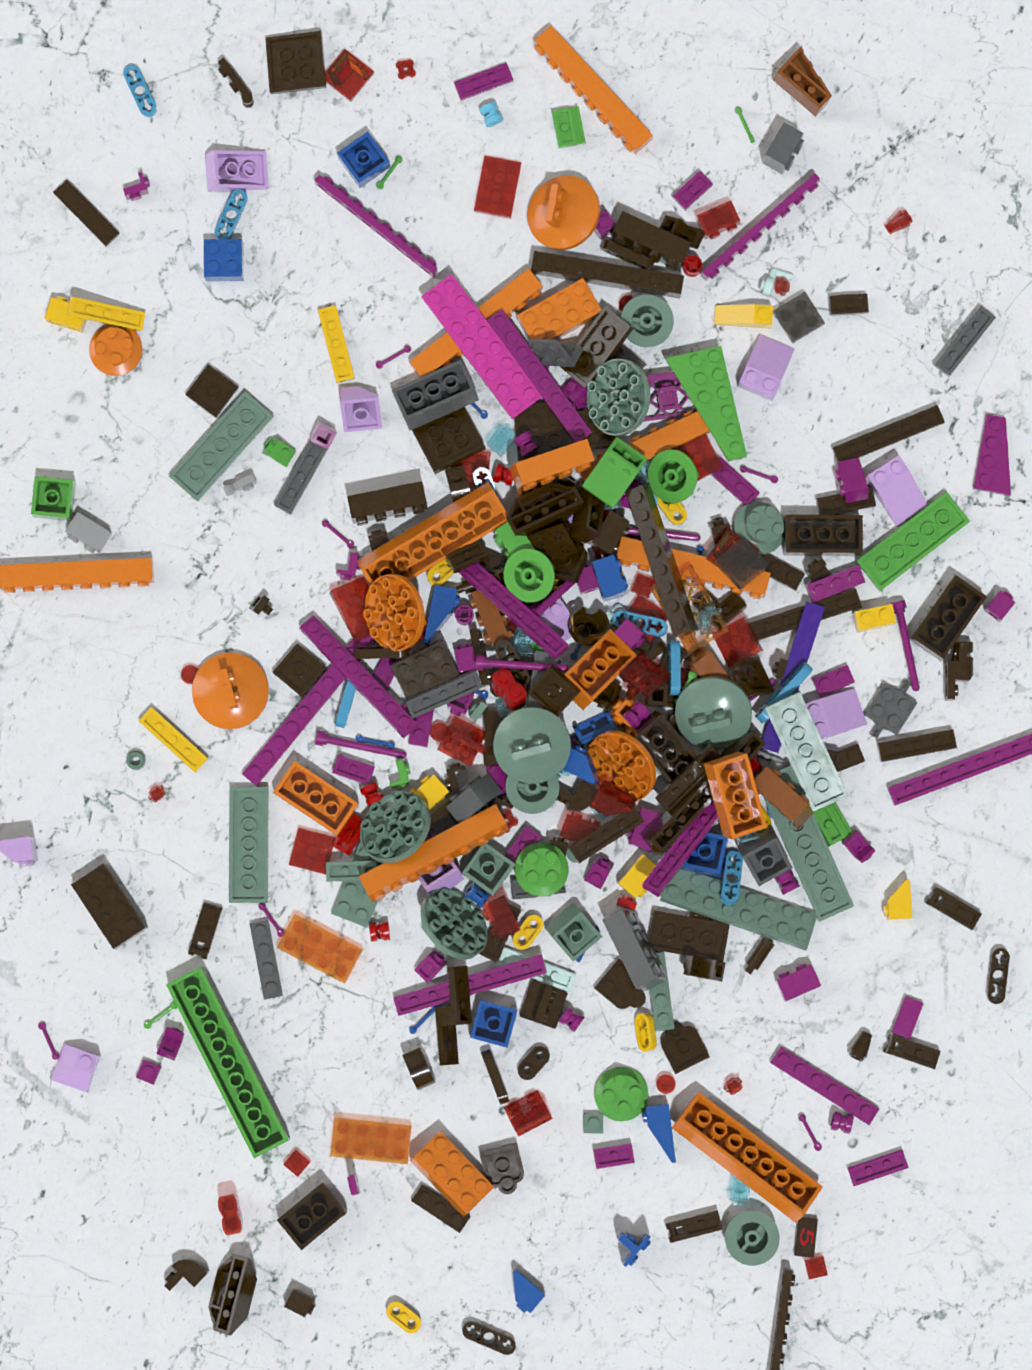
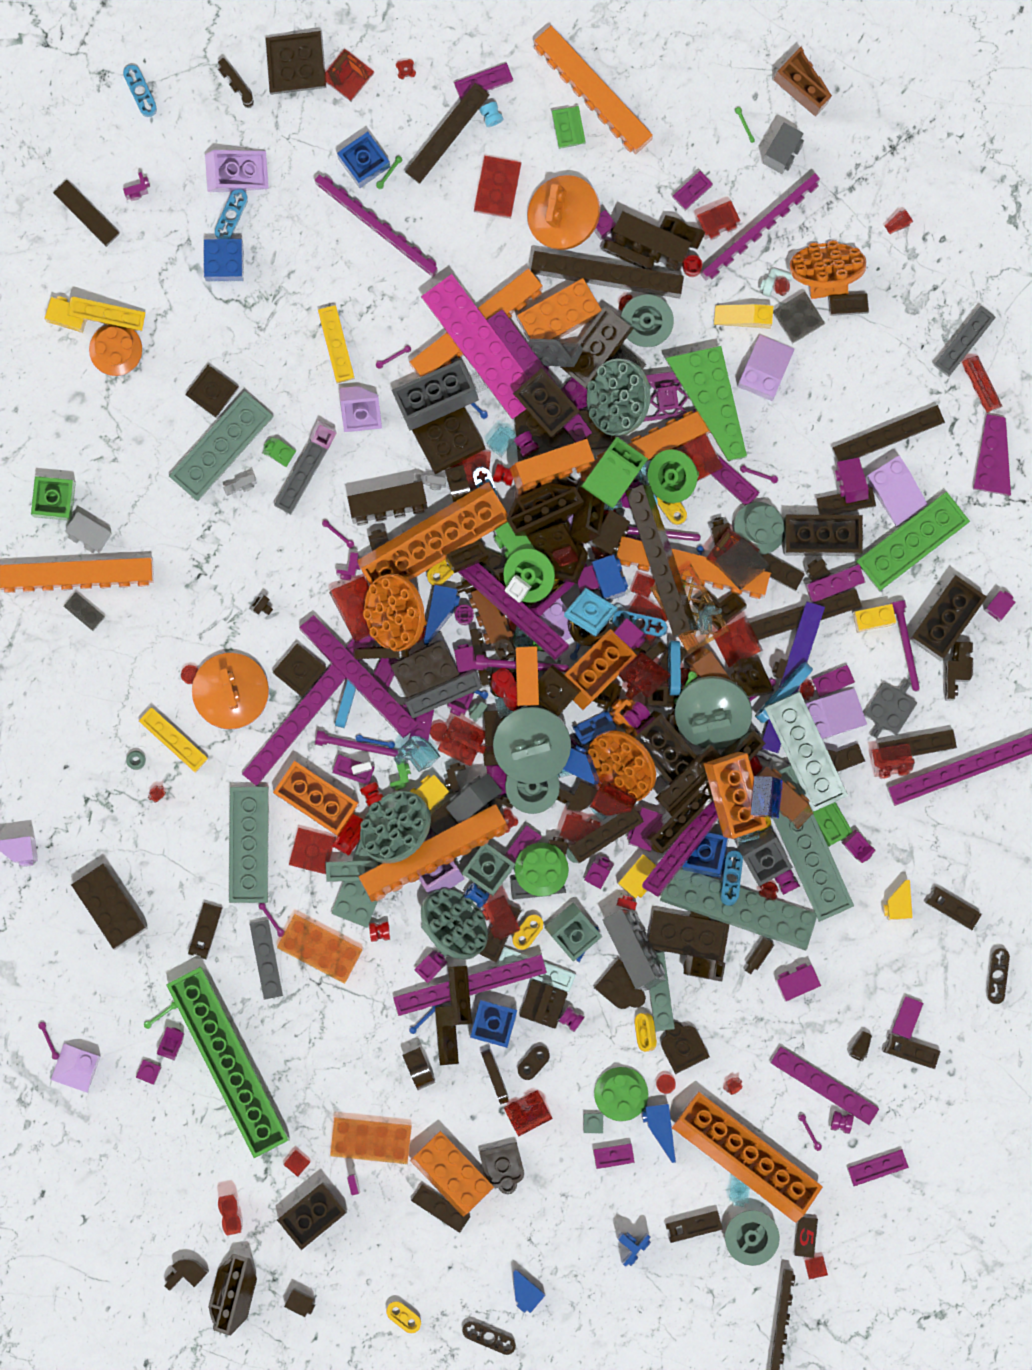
none -> clear smoke plate [63,592,105,631]
none -> white tile [352,761,372,775]
none -> clear light blue brick [394,736,441,772]
none -> dark brown plate [405,83,490,184]
none -> light grey plate [413,474,447,490]
none -> white tile [505,575,531,603]
none -> dark brown brick [513,368,581,438]
none -> orange piece [516,647,539,706]
none -> clear red tile [552,546,578,567]
none -> medium azure tile [564,588,618,636]
none -> clear blue hinge [750,776,783,818]
none -> clear red plate [759,881,779,900]
none -> orange bracket [790,240,866,299]
none -> clear red plate [800,680,815,701]
none -> clear red bracket [871,744,915,779]
none -> clear red plate [962,356,1003,413]

